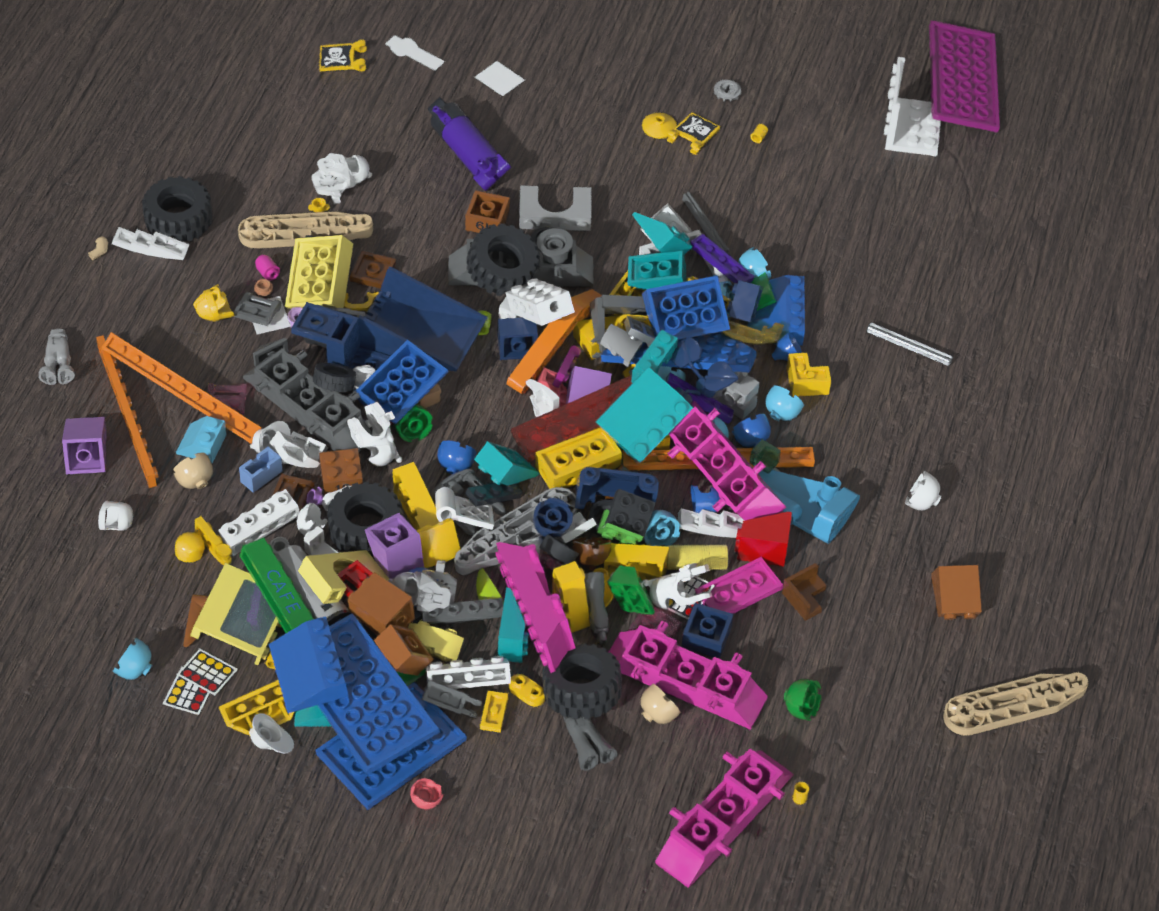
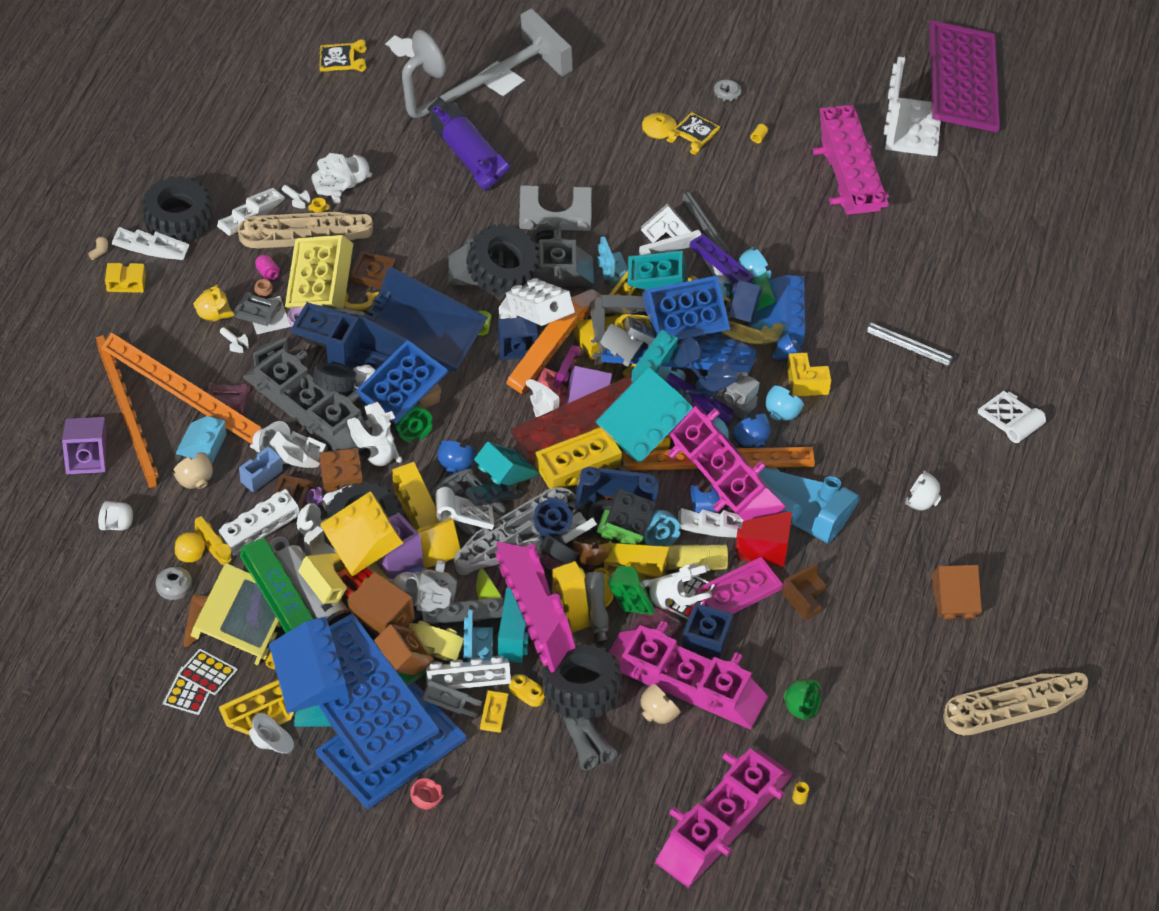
light grey piece [39,329,75,385] -> none
medium azure cylinder [113,638,152,680] -> none
dark orange brick [465,190,510,233] -> none
dark grey piece [537,228,573,264] -> none
teal slope [632,212,692,255] -> none
clear green panel [750,439,781,474] -> none
none -> yellow brick [105,263,146,292]
none -> light grey piece [156,567,193,600]
none -> white slope [217,188,285,236]
none -> white bar [220,327,249,353]
none -> white bar [282,185,310,208]
none -> yellow slope [320,491,403,576]
none -> light grey piece [402,8,573,118]
none -> medium azure bracket [464,610,493,662]
none -> medium azure bracket [597,236,628,287]
none -> dark pink piece [813,105,889,215]
none -> white piece [978,391,1046,443]

